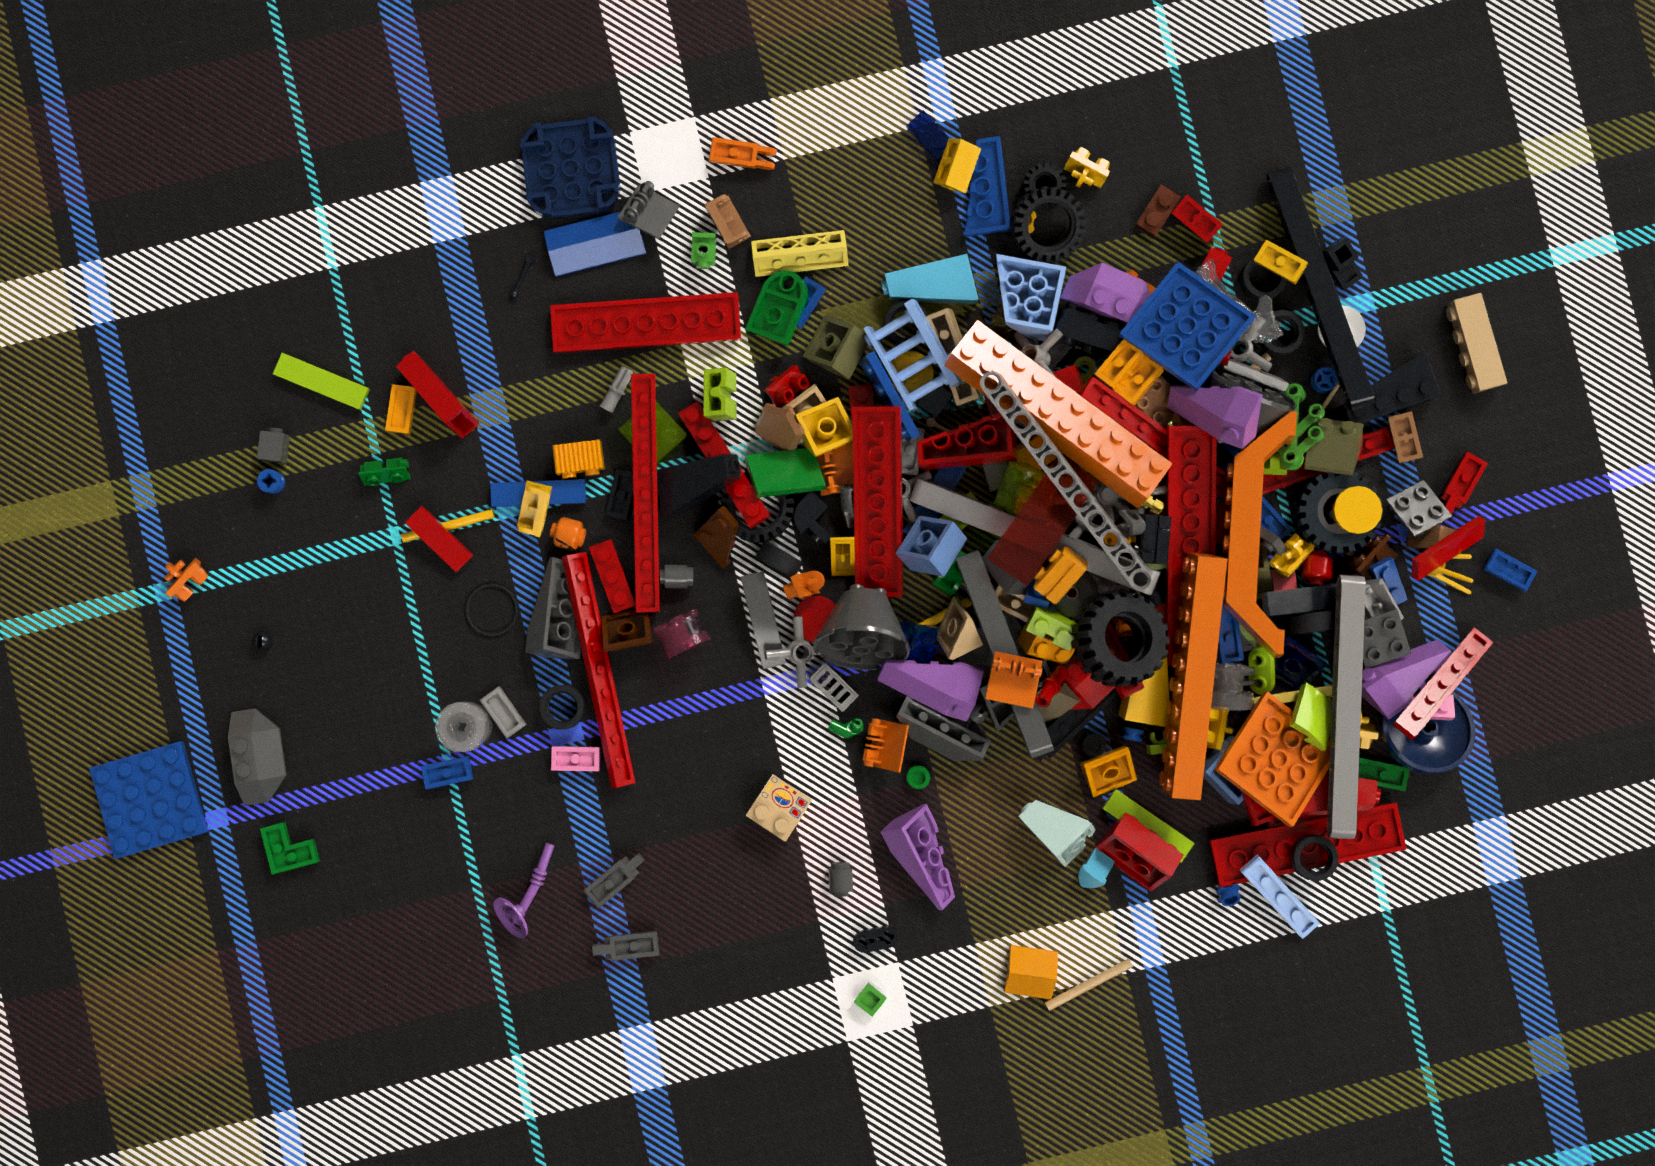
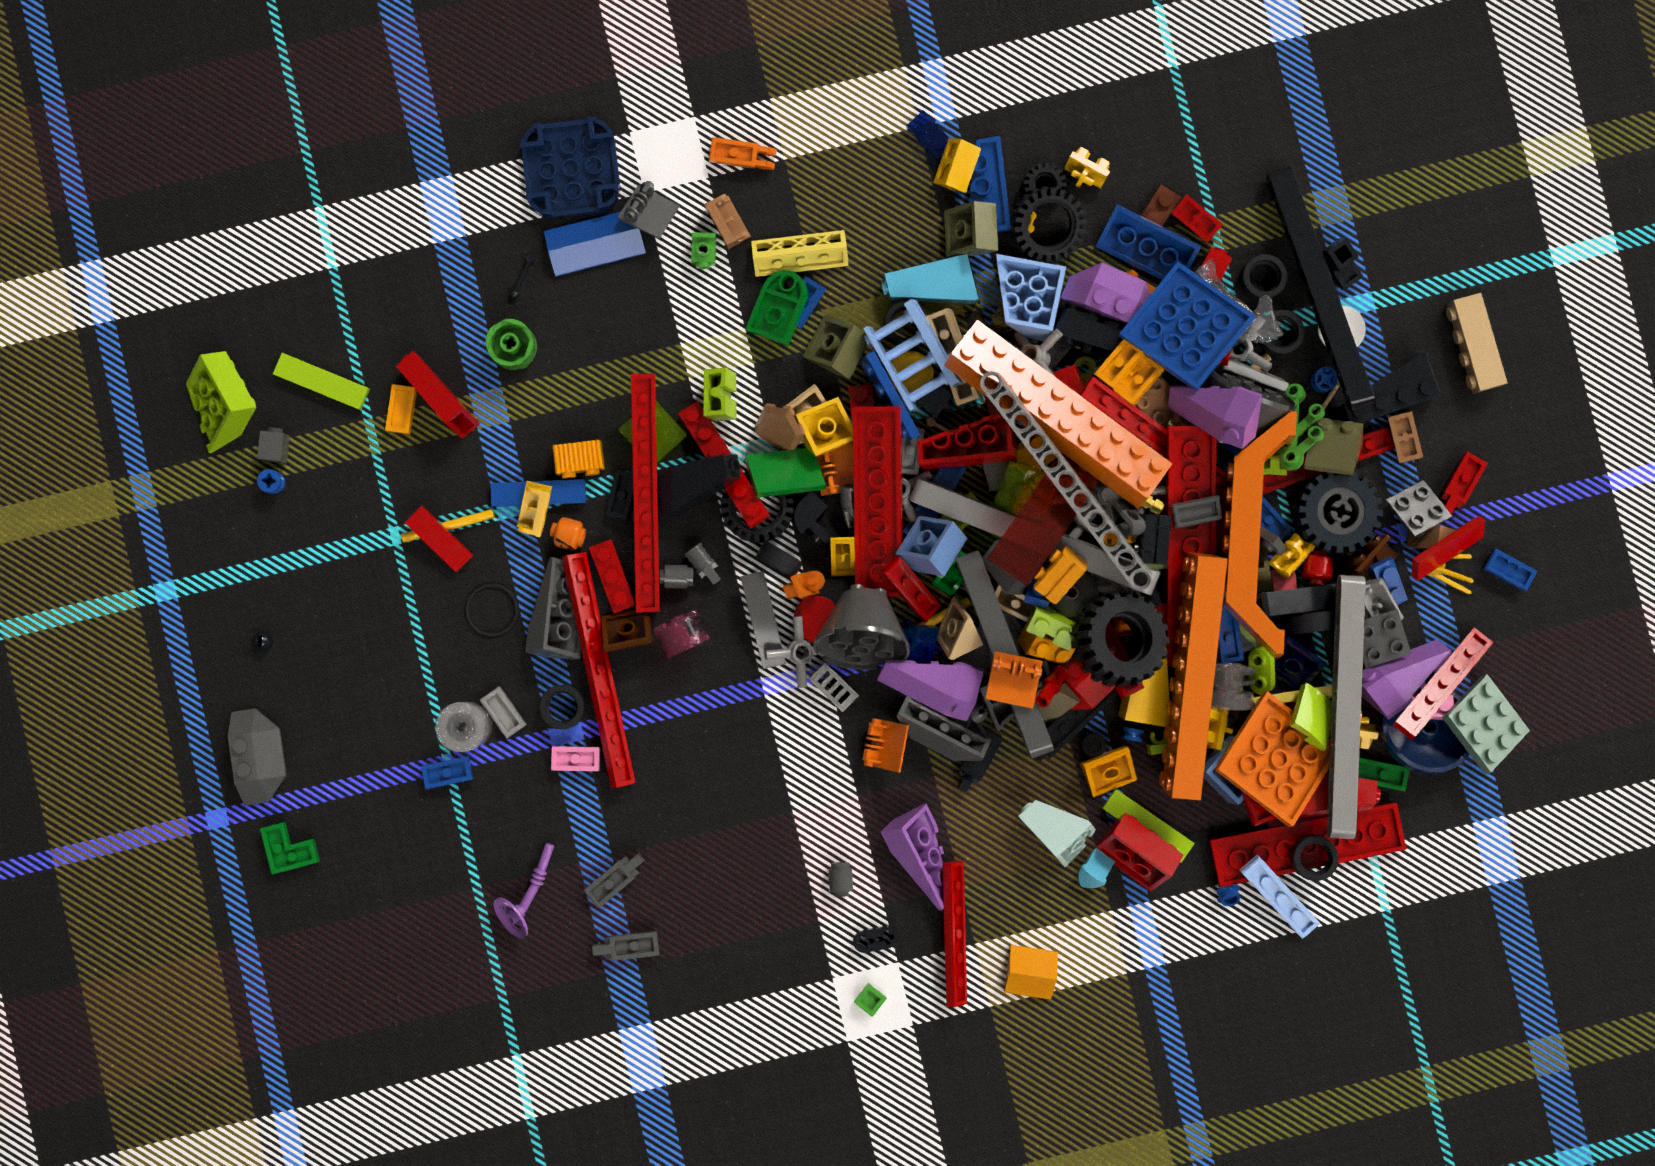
blue plate [89,741,209,859] -> none
orange hips [164,558,208,602] -> none
green hinge [358,457,411,486] -> none
red plate [550,292,741,353] -> none
light grey axle [600,366,633,413] -> none
reddish brown wing [694,506,739,569] -> none
tan slope [746,774,812,842] -> none
red hips [765,365,809,408] -> none
green arm [828,718,864,739] -> none
green tile [906,765,930,789] -> none
tan bar [1045,958,1133,1011] -> none
yellow plate [1254,240,1308,285] -> none
yellow tile [1332,486,1382,534] -> none
none -> lime wedge [186,351,256,453]
none -> bright green brick [486,319,537,370]
none -> dark grey hinge [684,543,721,585]
none -> red tile [881,556,941,622]
none -> red tile [943,860,967,1007]
none -> olive slope [944,201,998,257]
none -> black hinge [957,729,1003,793]
none -> blue slope [1095,204,1201,280]
none -> dark grey tile [1170,495,1223,529]
none -> plate [1442,674,1530,774]

